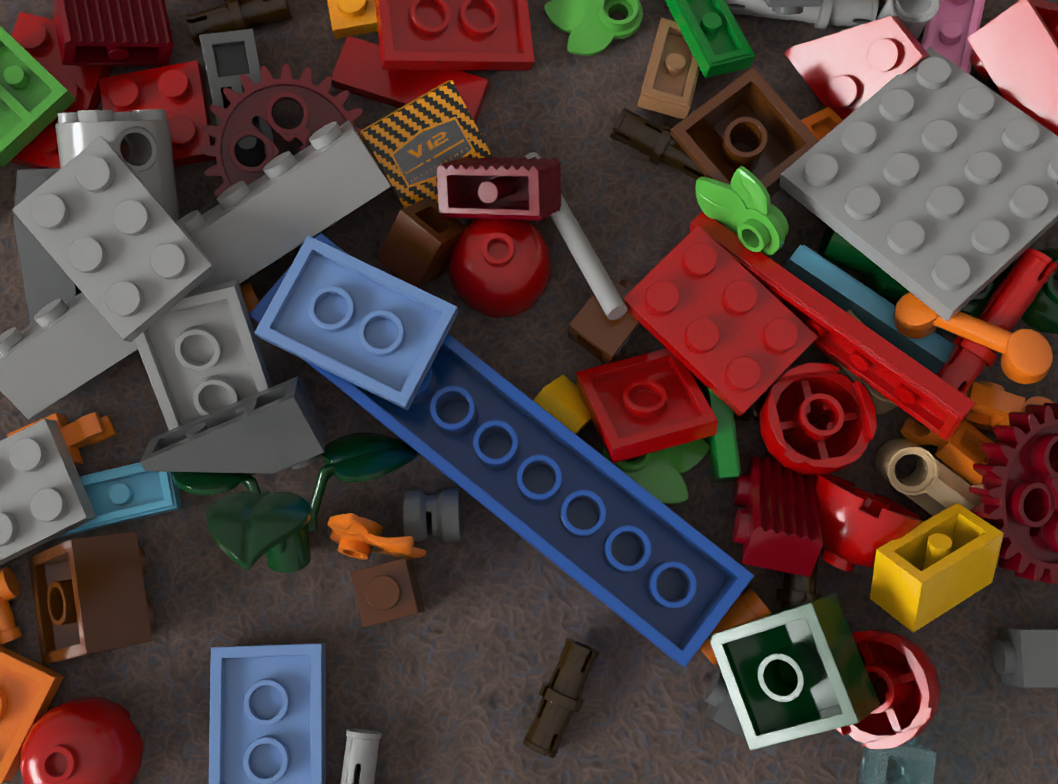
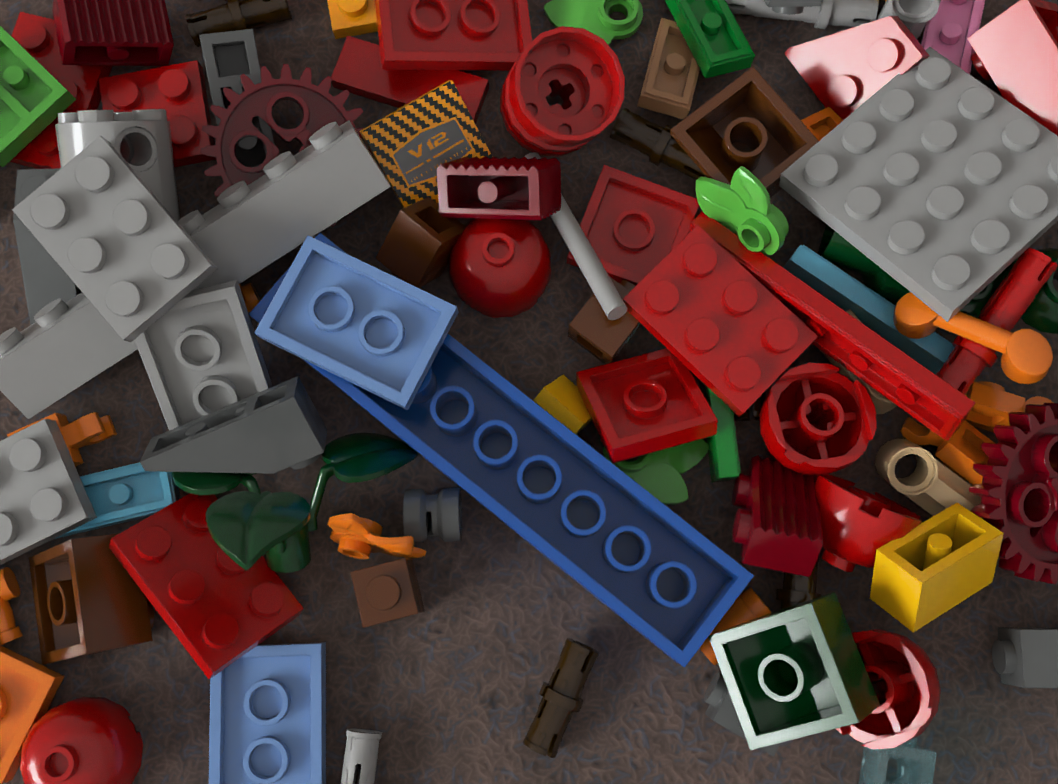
none -> red plate [109,493,304,679]
none -> red wheel [500,26,625,157]
none -> red plate [567,165,699,286]

